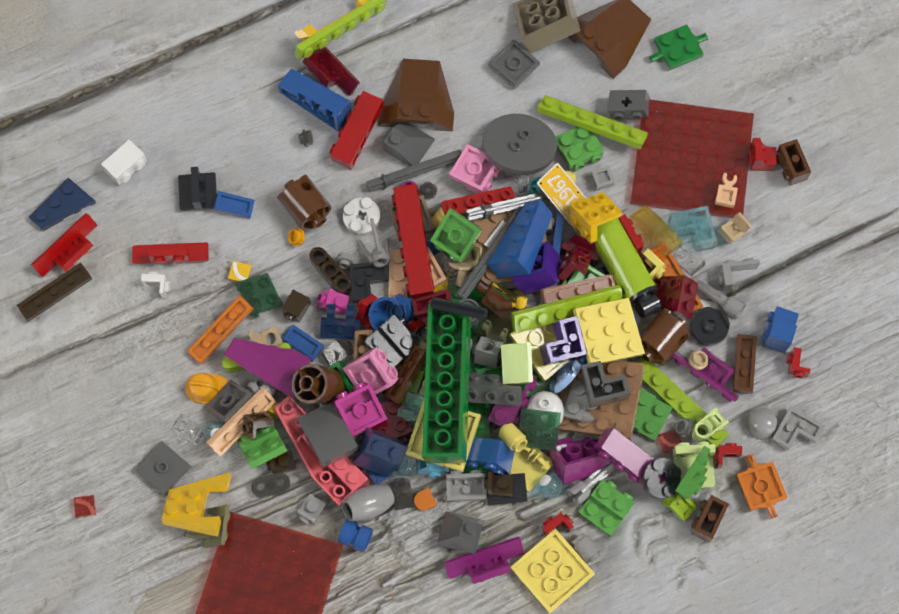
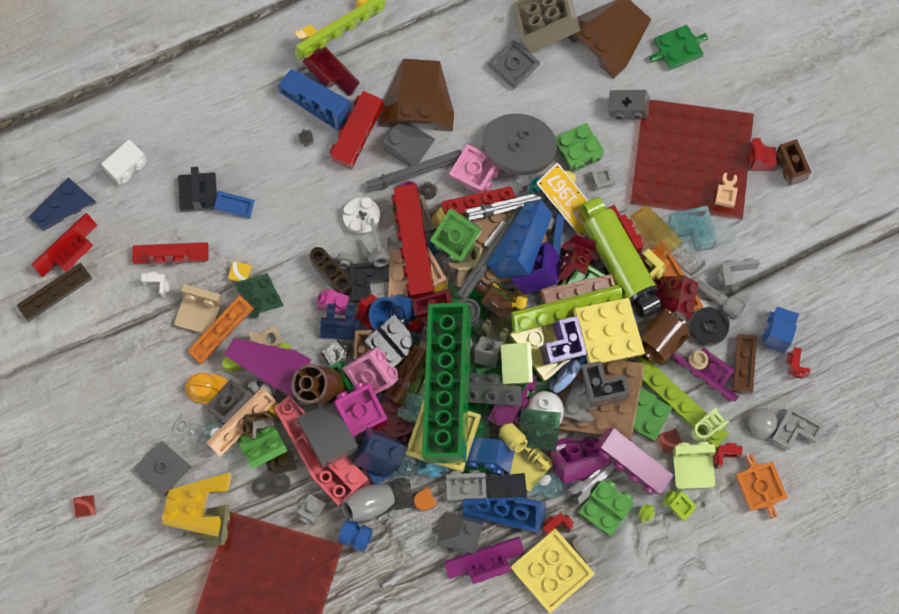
reddish brown cylinder [277,174,332,230] -> none
dark brown brick [282,289,311,323] -> none
blue tile [282,325,324,362] -> none
light orange plate [288,228,305,247] -> none
black axle [430,297,488,320] -> none
dark brown bracket [484,471,514,497] -> none
lime plate [537,95,648,149] -> none
yellow bracket [569,192,622,243] -> none
black plate [641,458,681,498] -> none
light grey plate [675,418,693,438] -> none
bright green plate [675,446,711,499] -> none
reddish brown brick [691,495,729,543] -> none
tan bracket [717,212,752,245] -> none
none -> tan bracket [174,284,223,334]
none -> blue wedge [463,497,546,533]
none -> lime plate [638,504,656,523]

